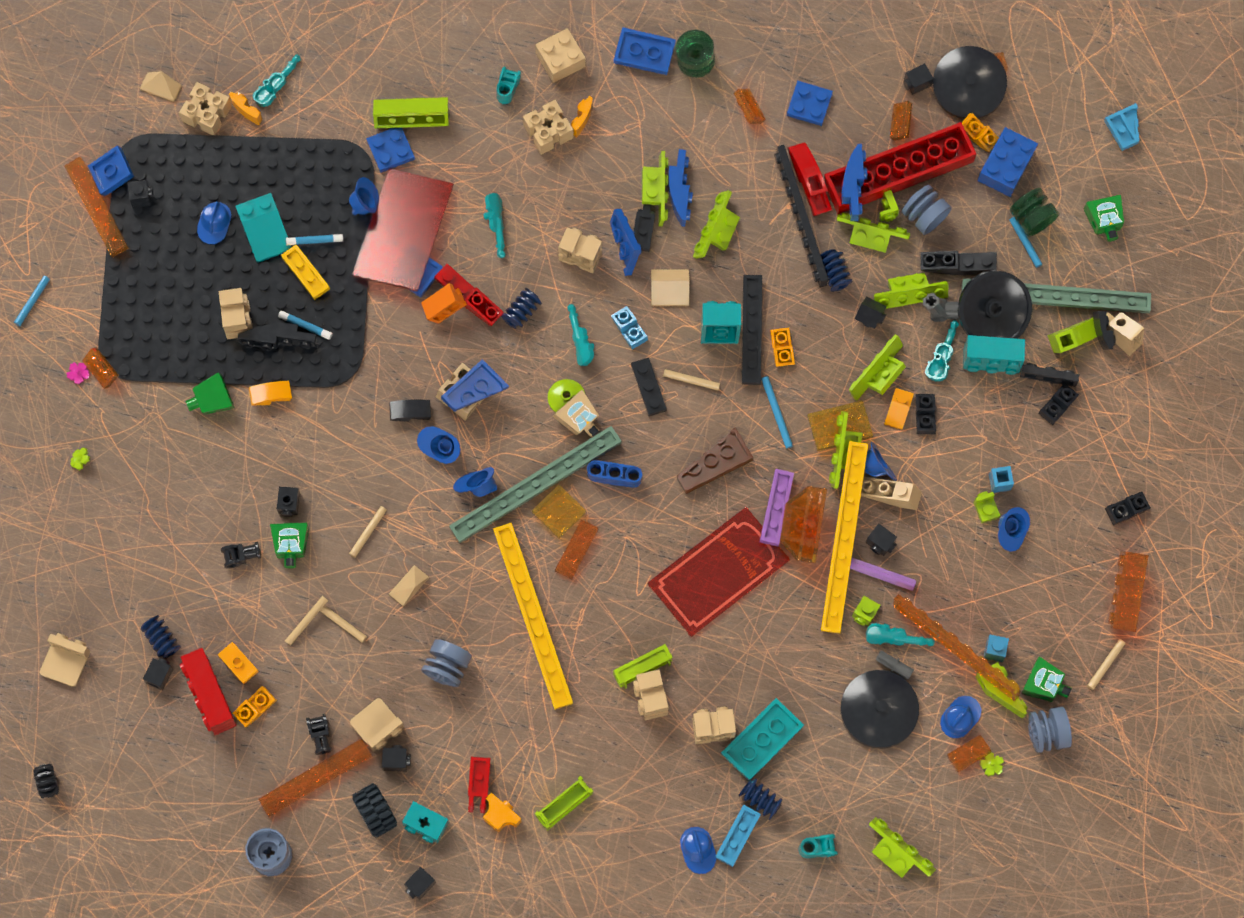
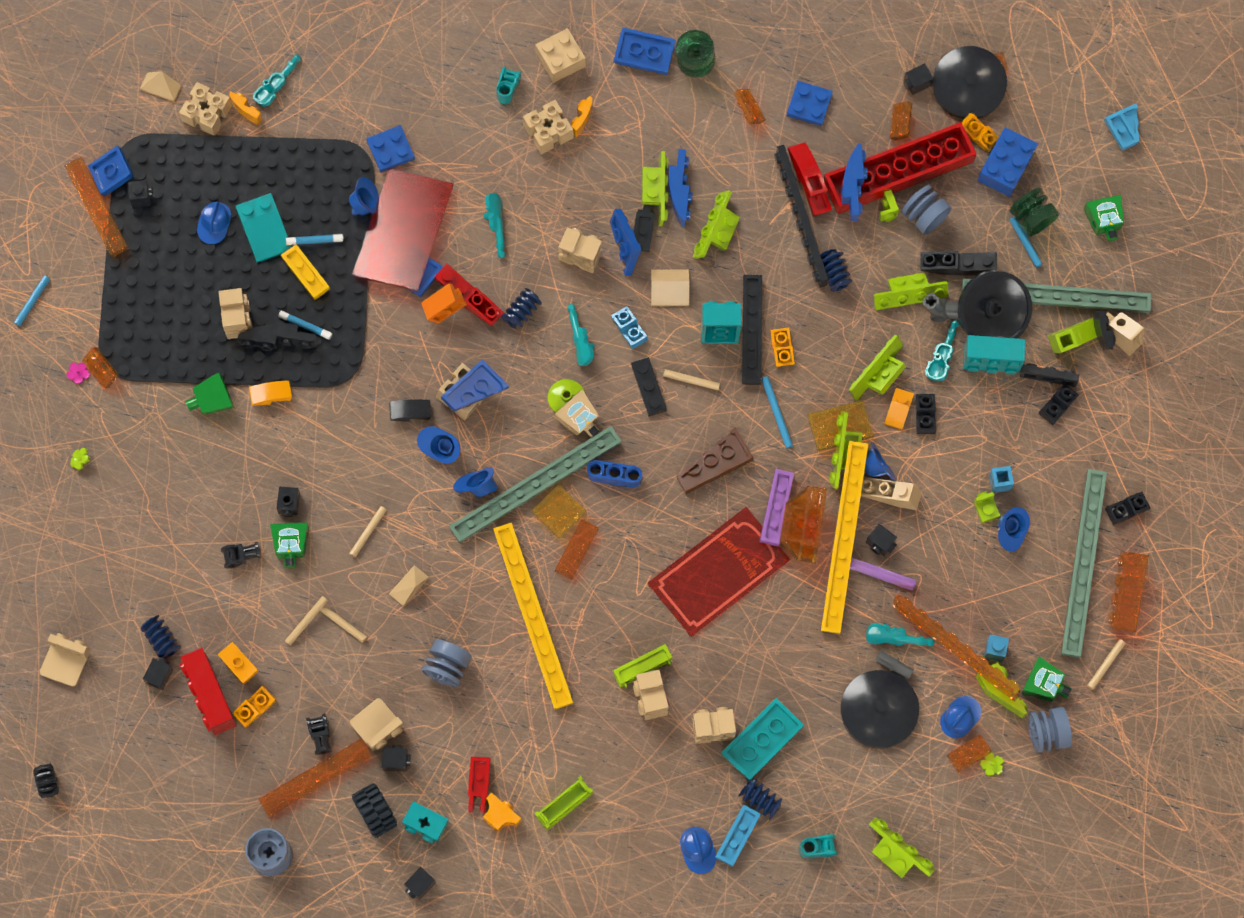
lime brick [373,97,449,129] -> none
lime bracket [836,212,910,253] -> none
lime bracket [852,596,881,626] -> none
black brick [855,296,887,329] -> none
none -> sand green plate [1060,469,1107,658]

